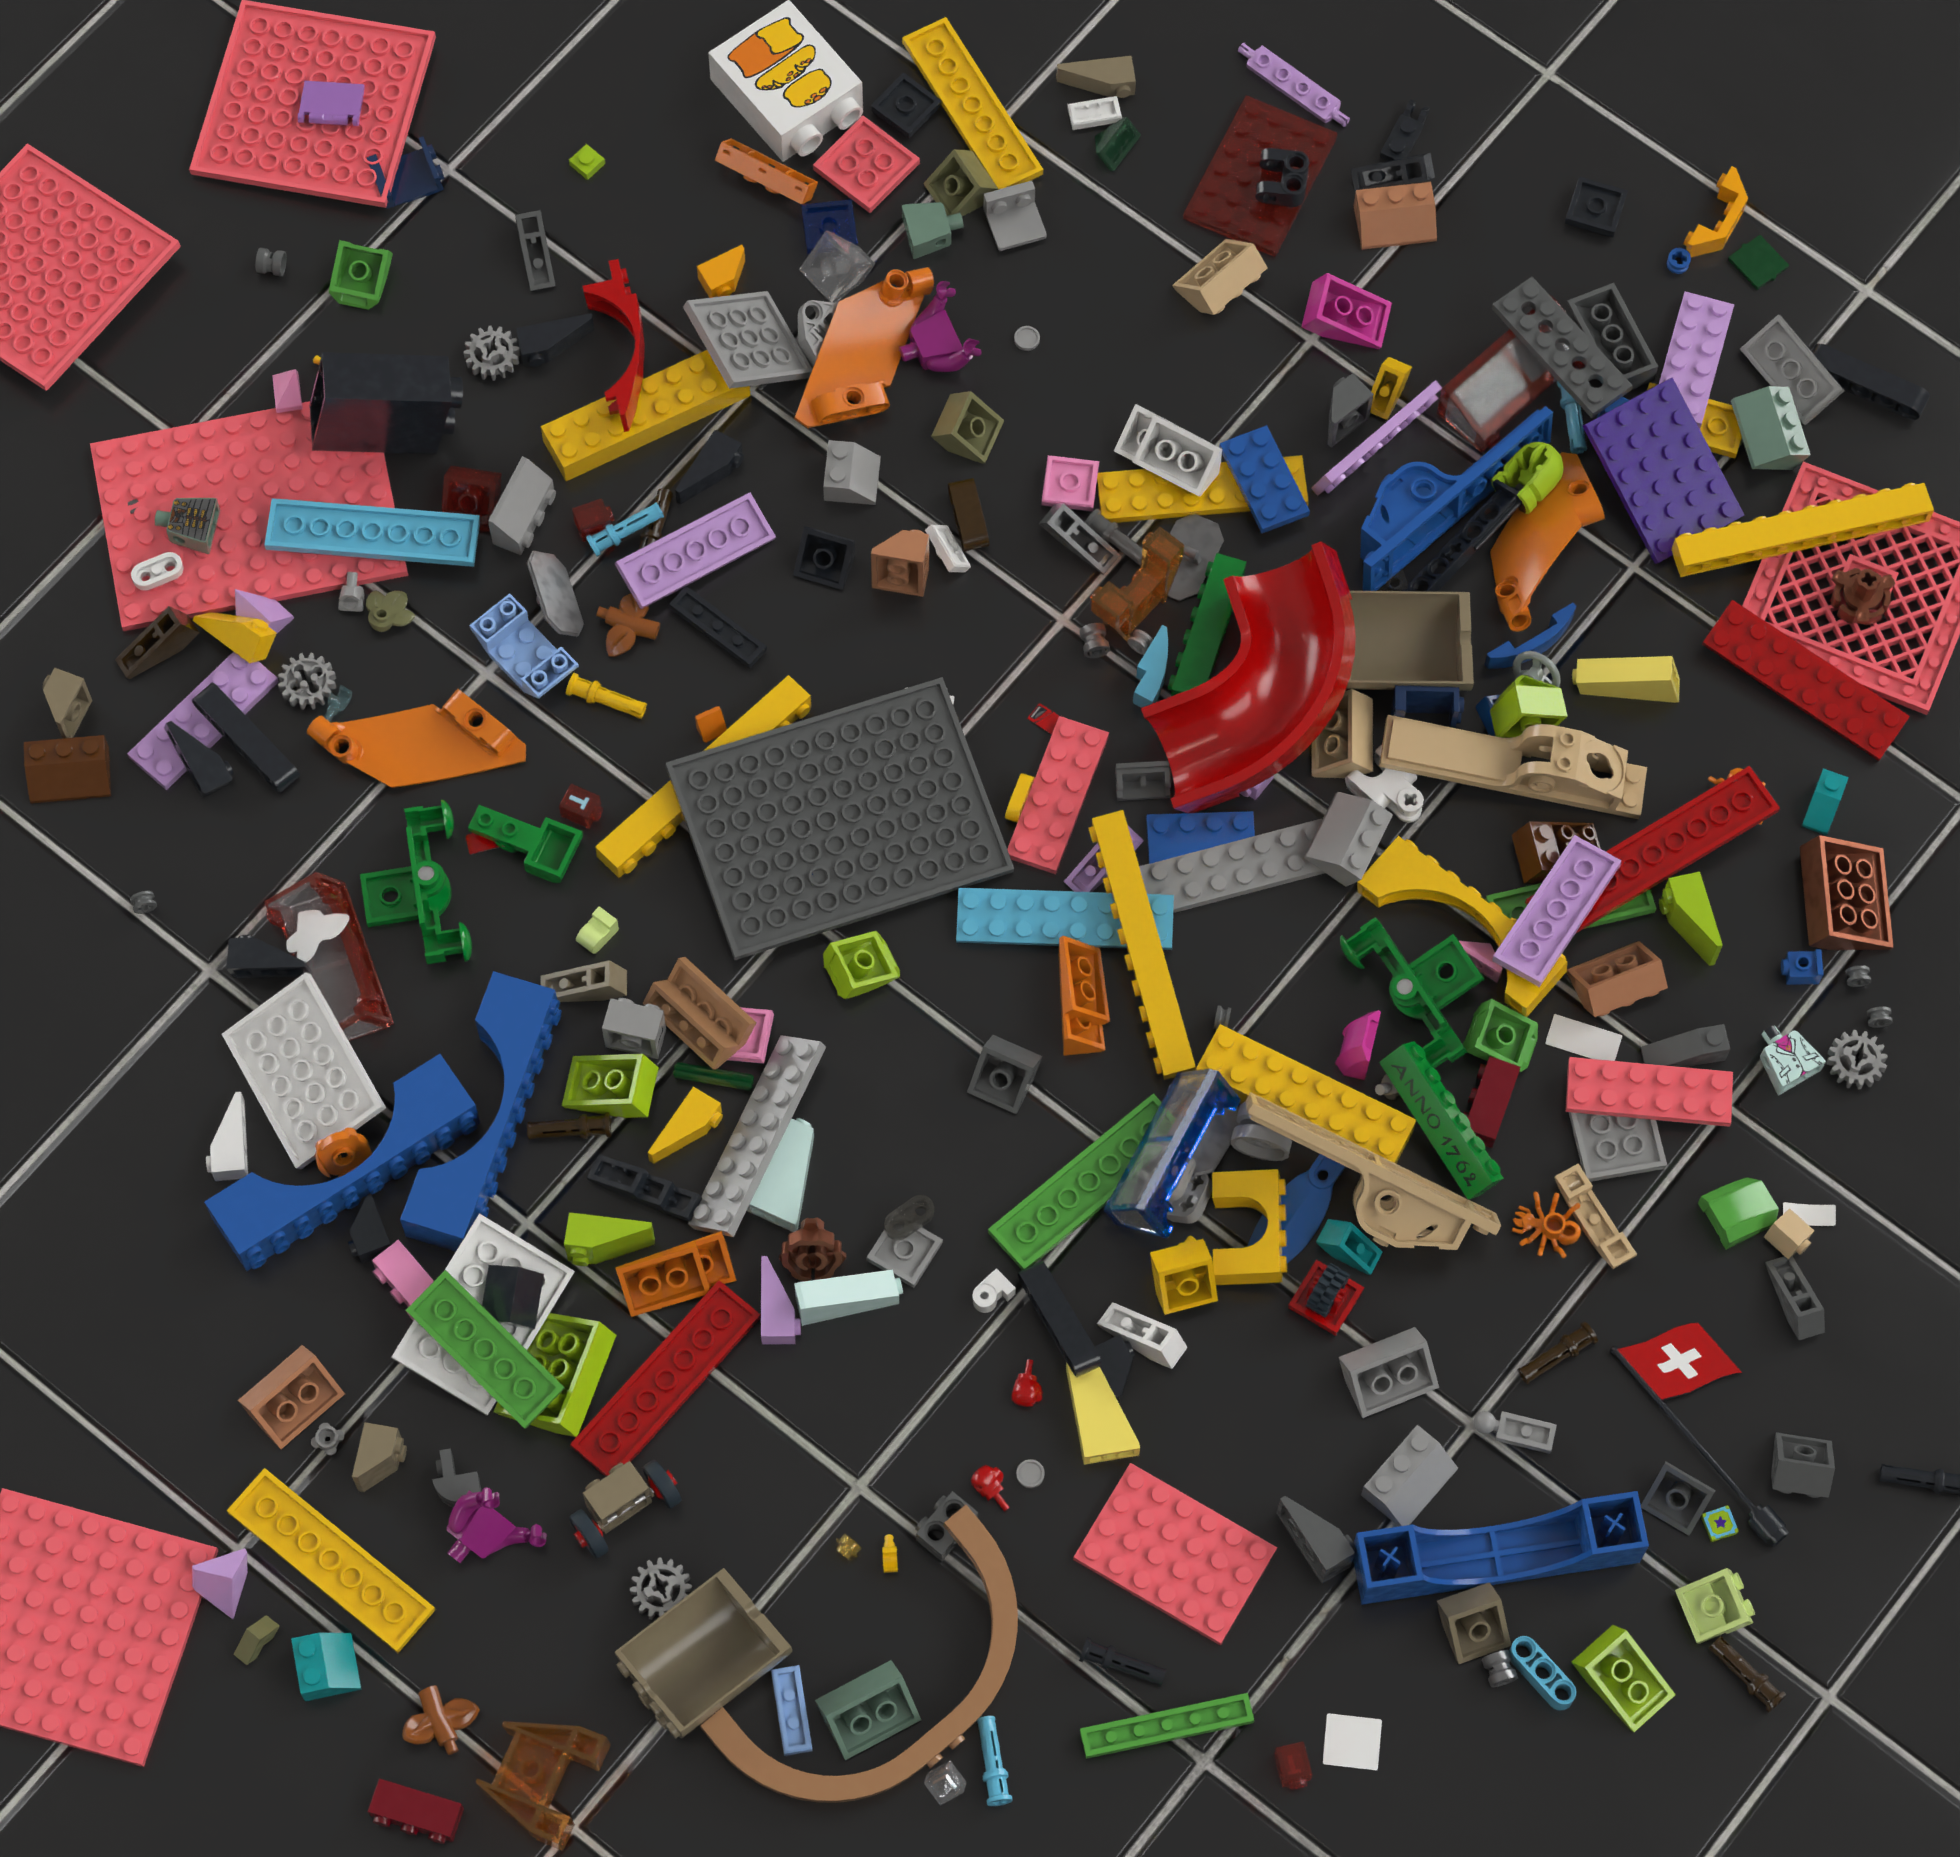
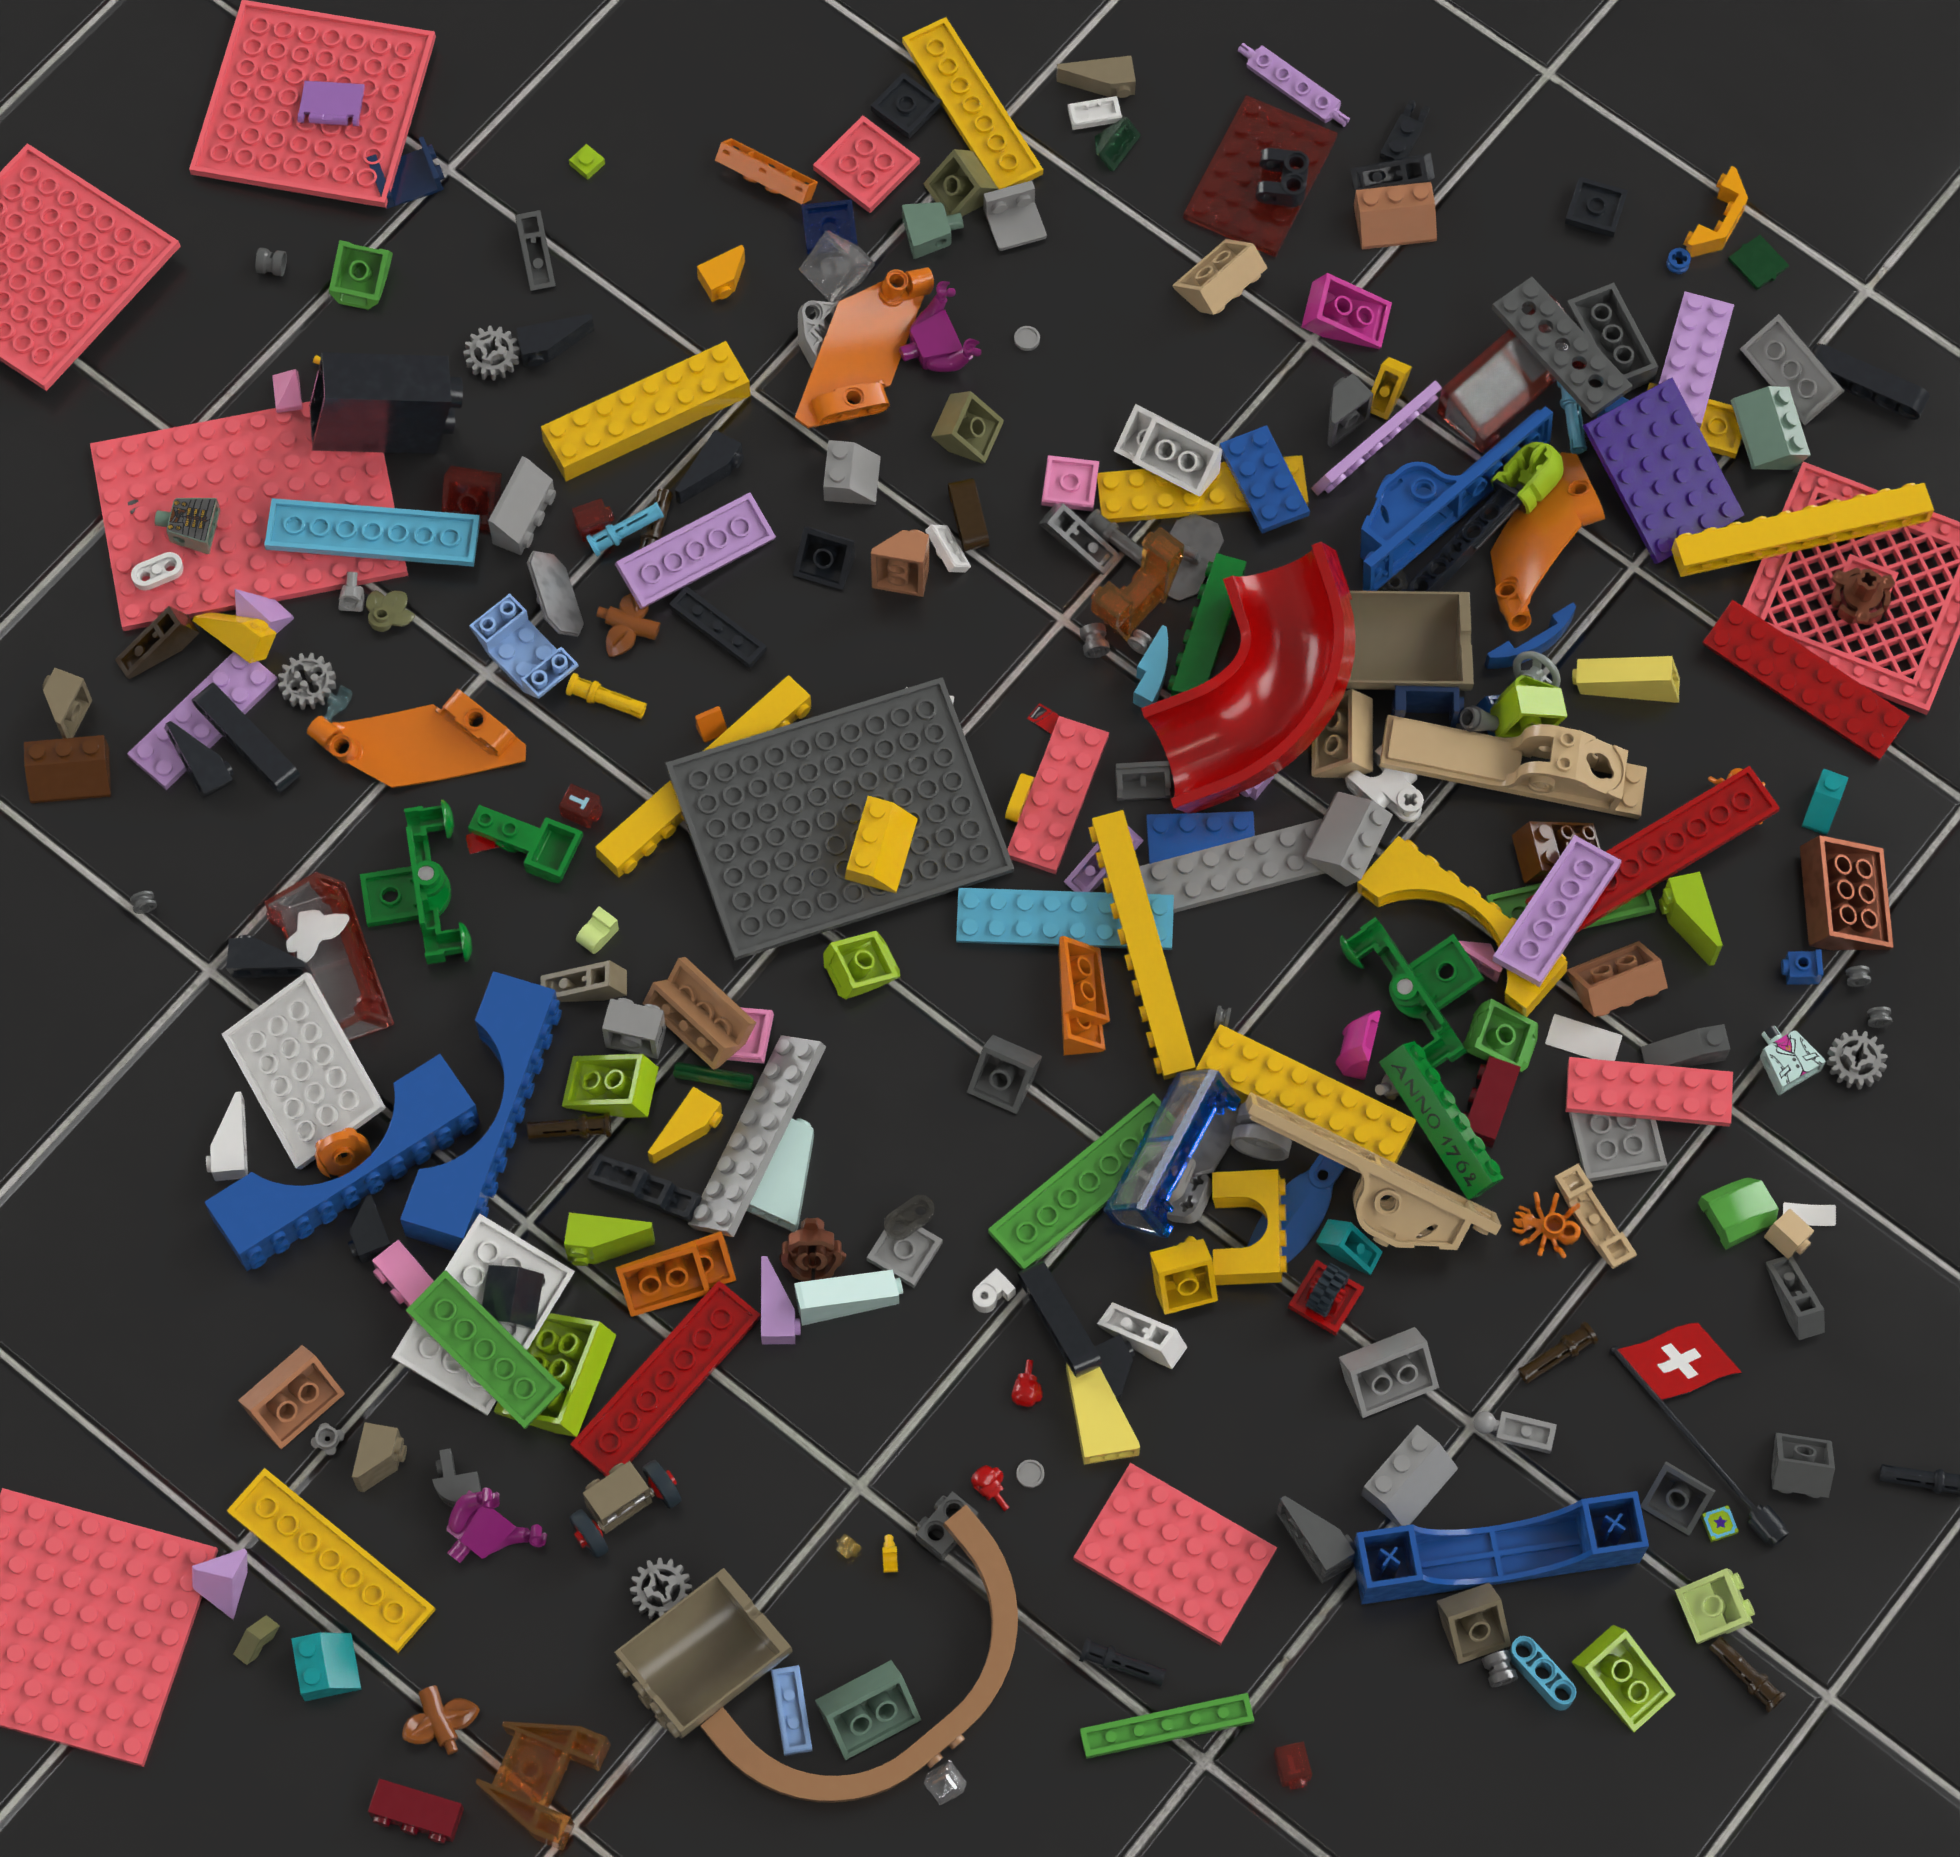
red slope [582,259,645,432] -> none
light grey plate [683,291,812,389] -> none
white brick [708,0,863,162] -> none
medium azure pin [977,1716,1013,1806] -> none
white sticker [1323,1713,1382,1770] -> none
none -> yellow slope [845,796,918,893]
none -> dark grey cone [1460,705,1499,732]

